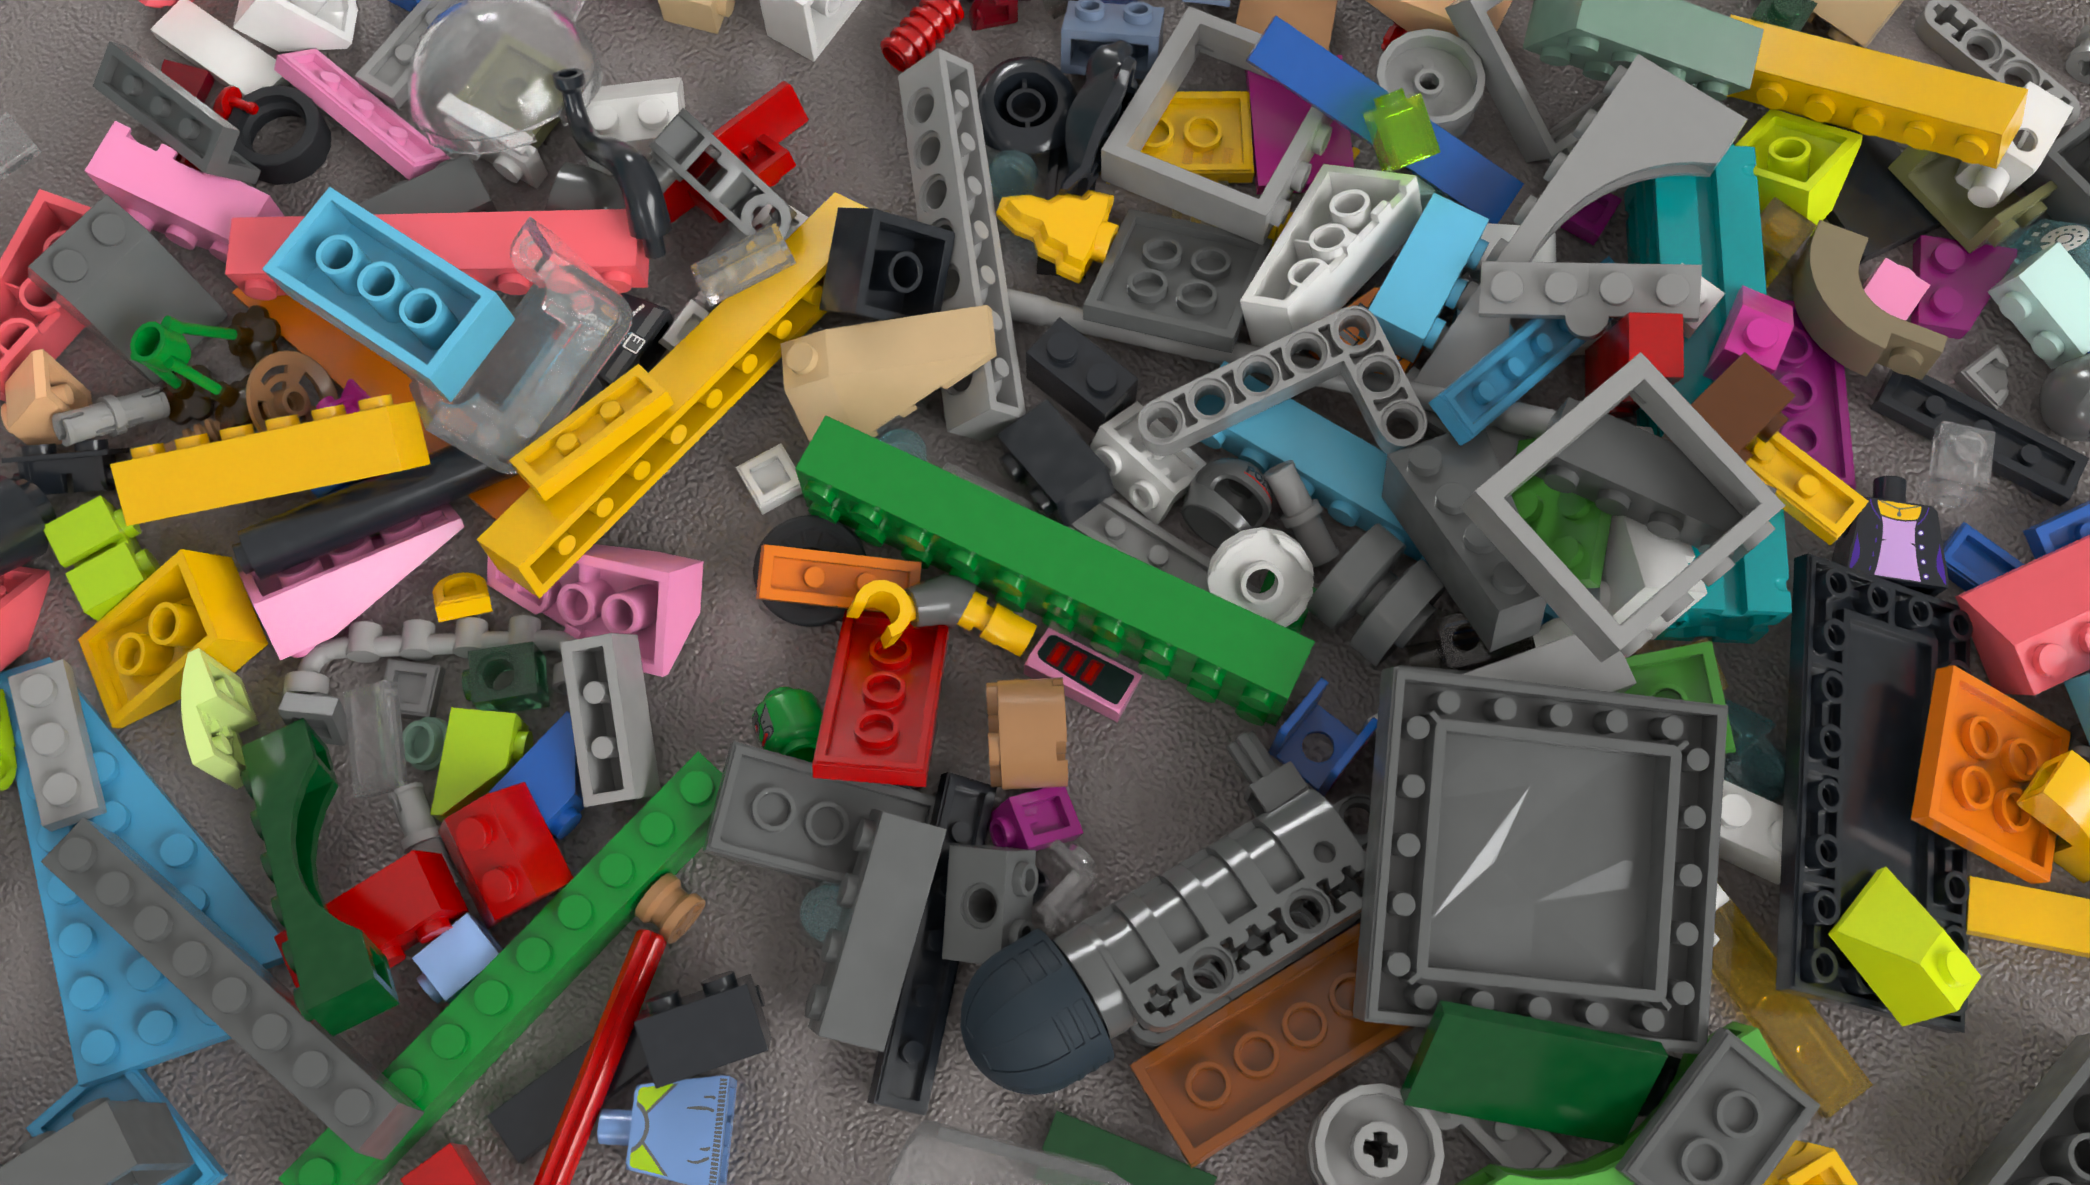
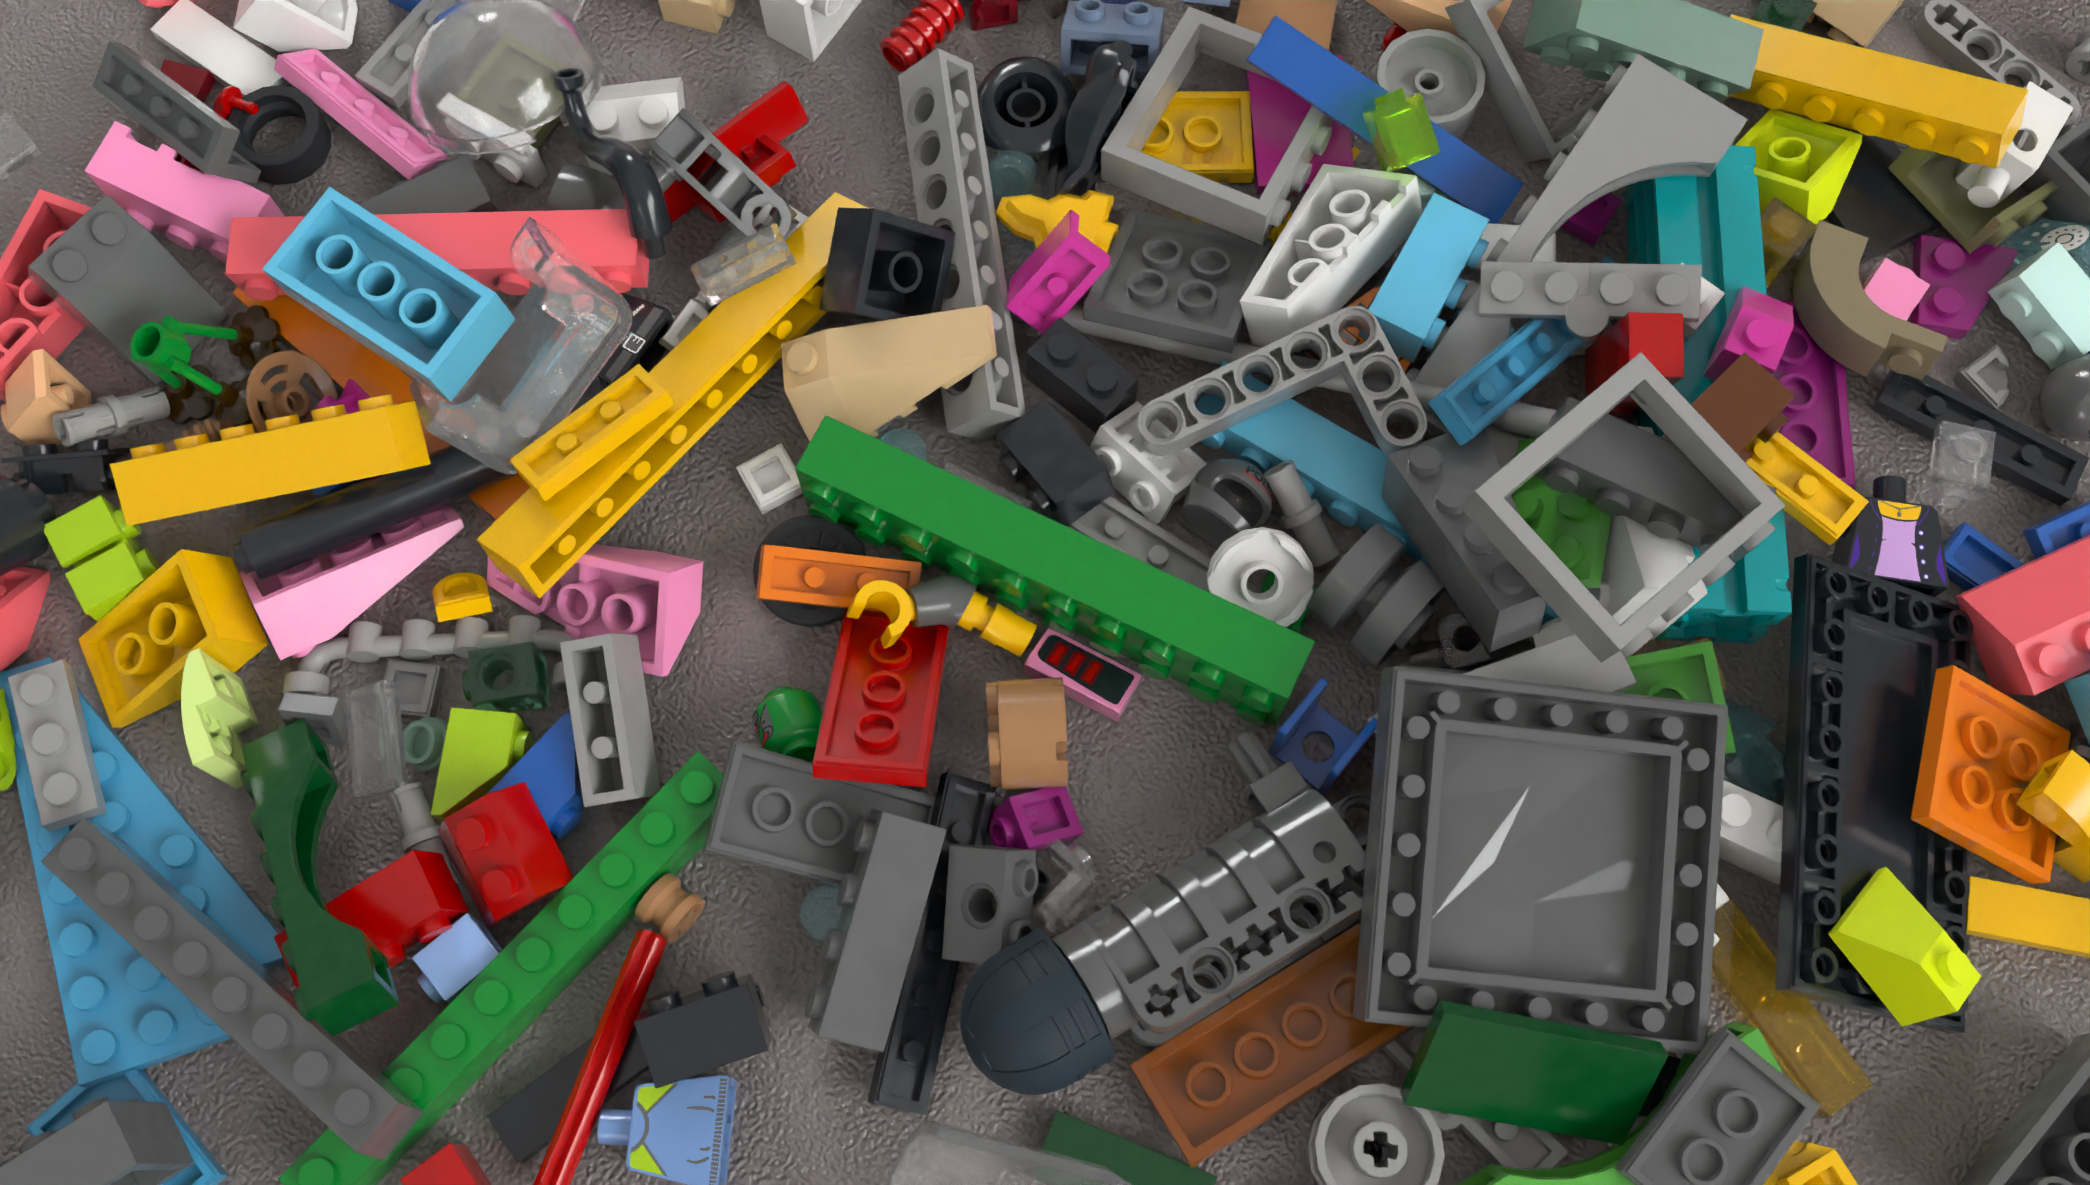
none -> dark pink panel [1006,210,1110,334]

